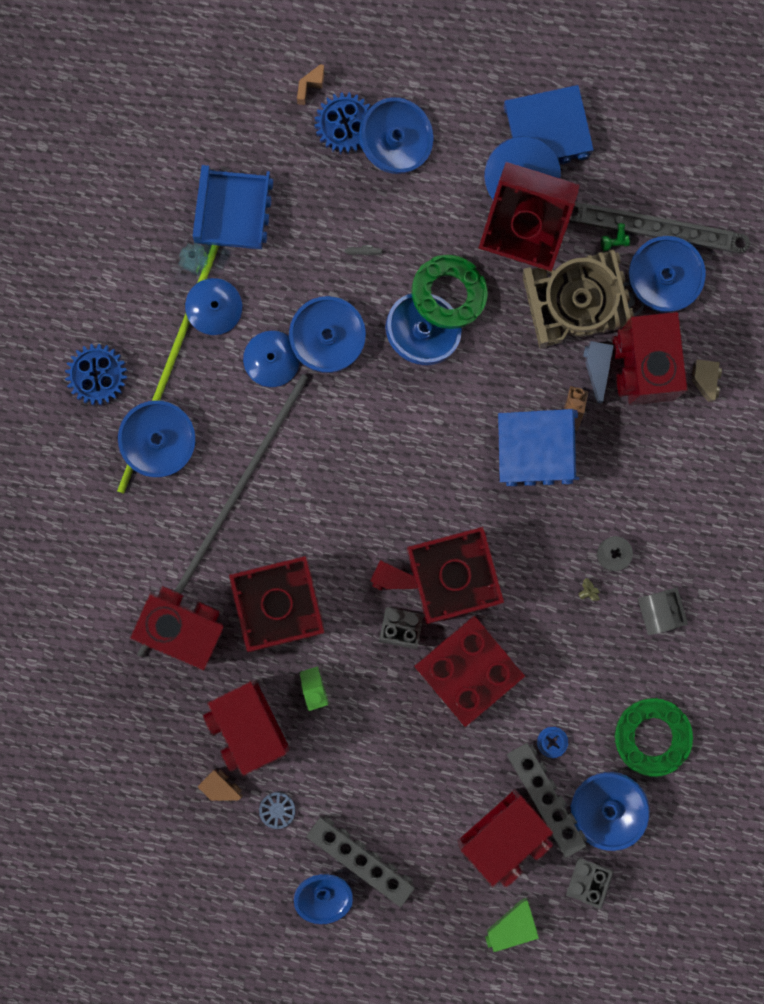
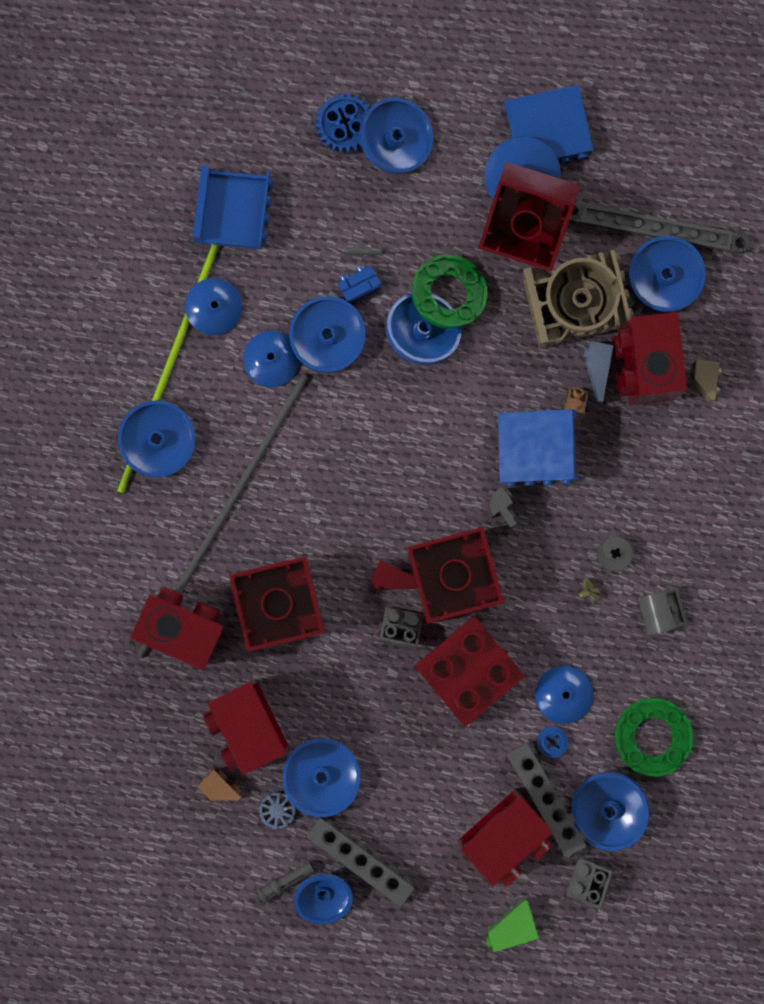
blue gear [65,344,128,406] -> none
clear light blue brick [178,243,208,275] -> none
medium nougat slope [297,64,325,105] -> none
bright green slope [300,666,329,711] -> none
green piece [600,223,630,252] -> none
none -> dark grey pin [256,862,315,904]
none -> blue dish [282,738,361,817]
none -> blue brick [337,265,382,304]
none -> dark grey brick [488,487,517,530]
none -> blue dish [535,666,593,724]

